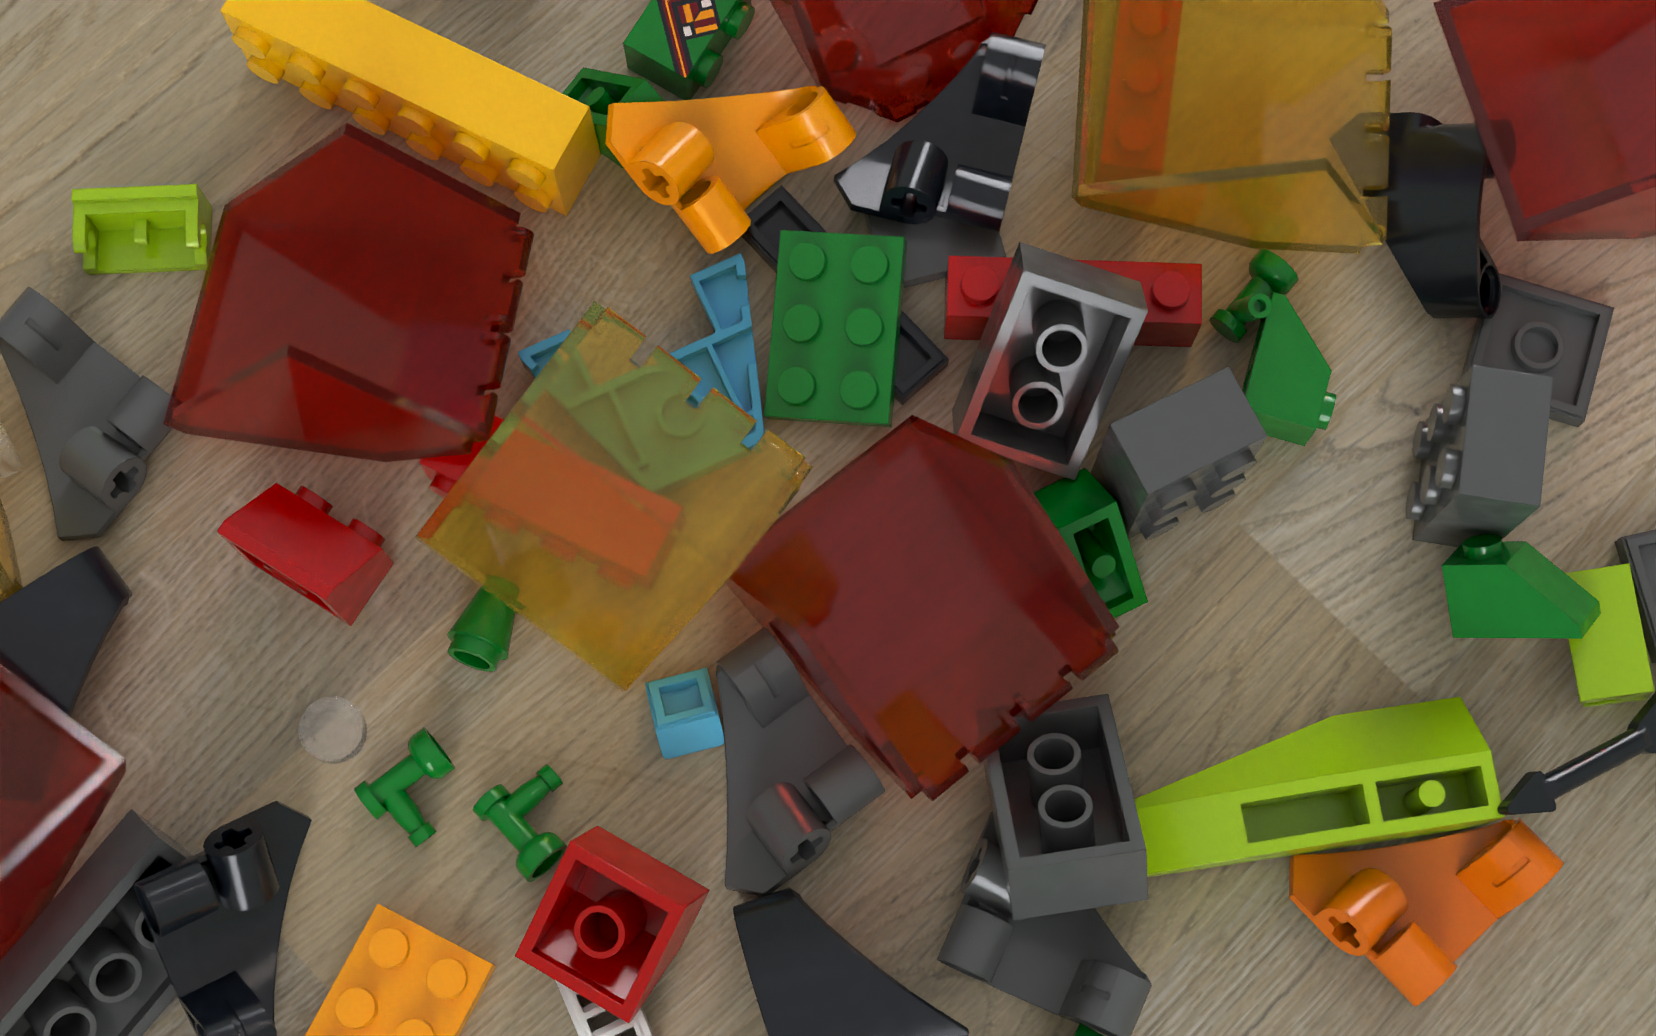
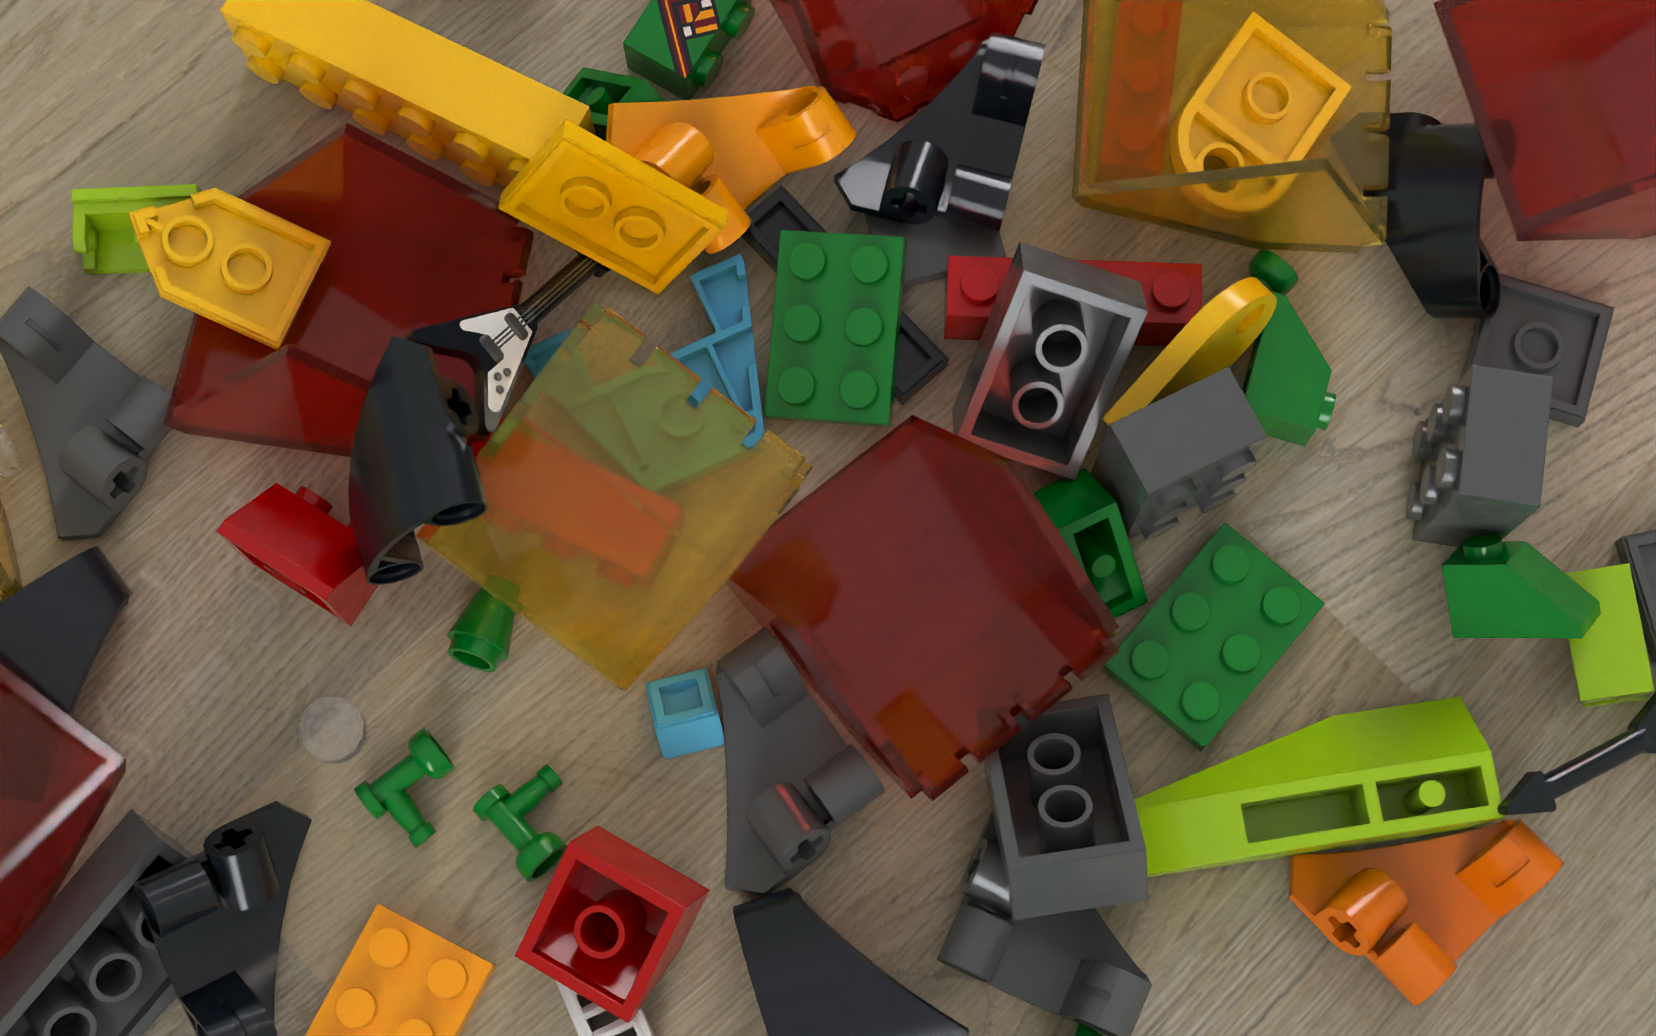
none -> yellow tile [128,187,332,350]
none -> black panel [348,336,489,585]
none -> piece [403,250,611,438]
none -> yellow tile [498,119,729,295]
none -> green plate [1101,522,1325,752]
none -> yellow tile [1102,277,1277,425]
none -> yellow tile [1169,11,1352,211]

